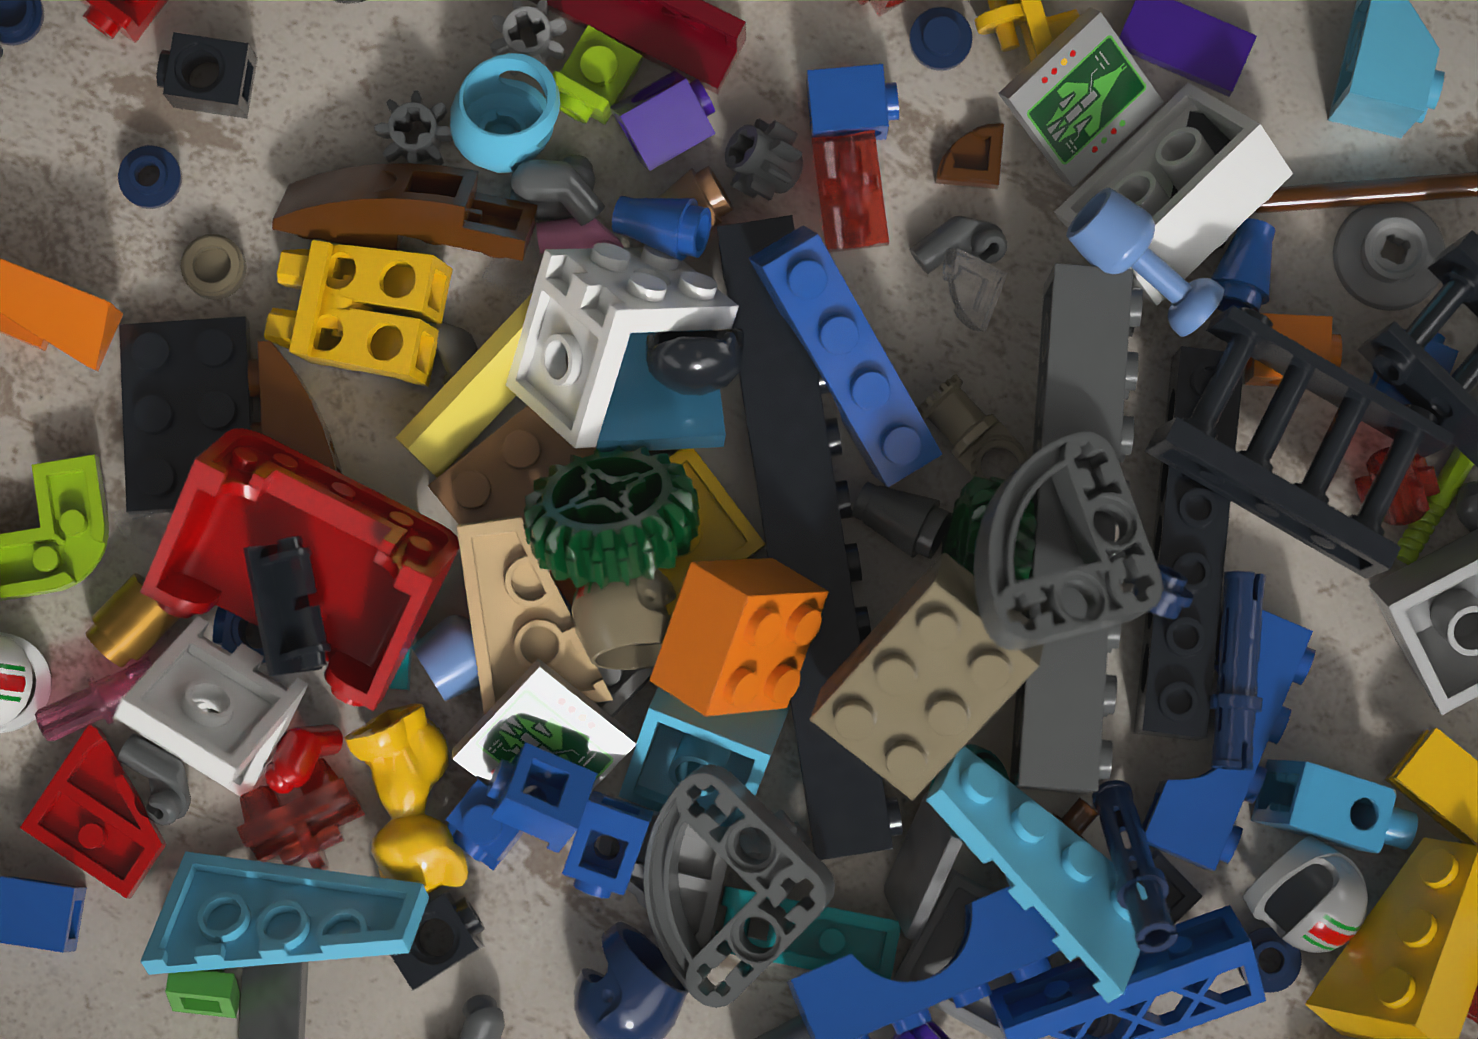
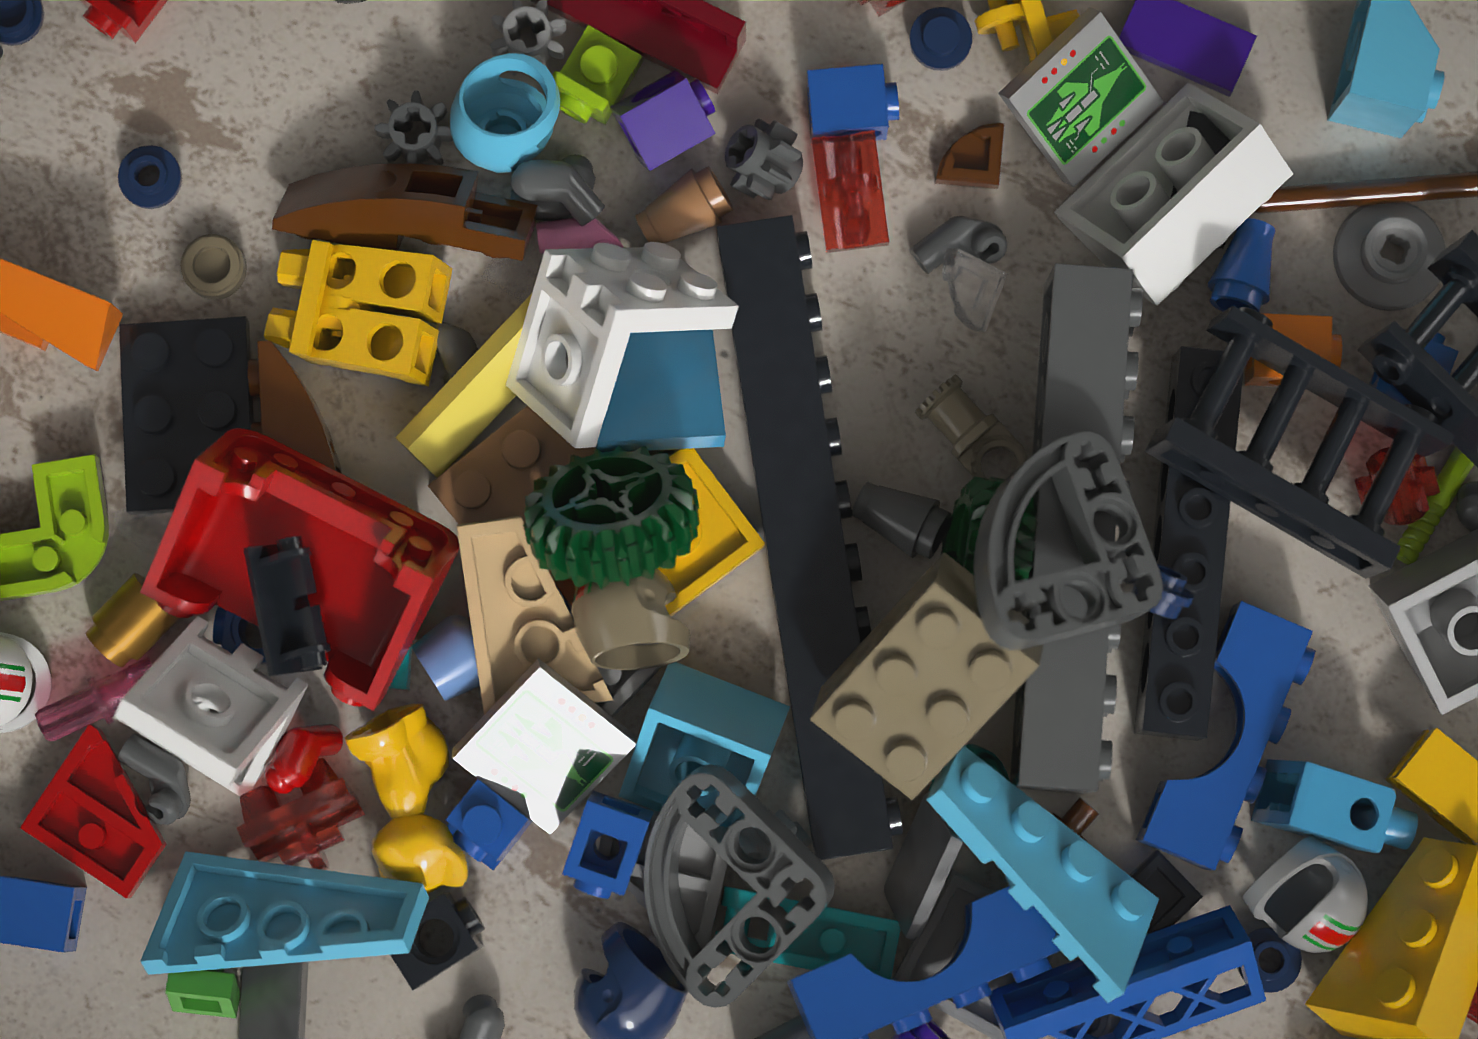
black brick [156,32,258,119] -> none
blue brick [486,742,597,853] -> none
blue cone [612,196,711,261] -> none
black hair [645,328,744,395] -> none
orange brick [649,558,829,716] -> none
blue arch [749,225,943,487] -> none
medium blue piece [1066,187,1224,337] -> none
dark blue pin [1092,780,1178,953] -> none
dark blue pin [1210,571,1266,771] -> none

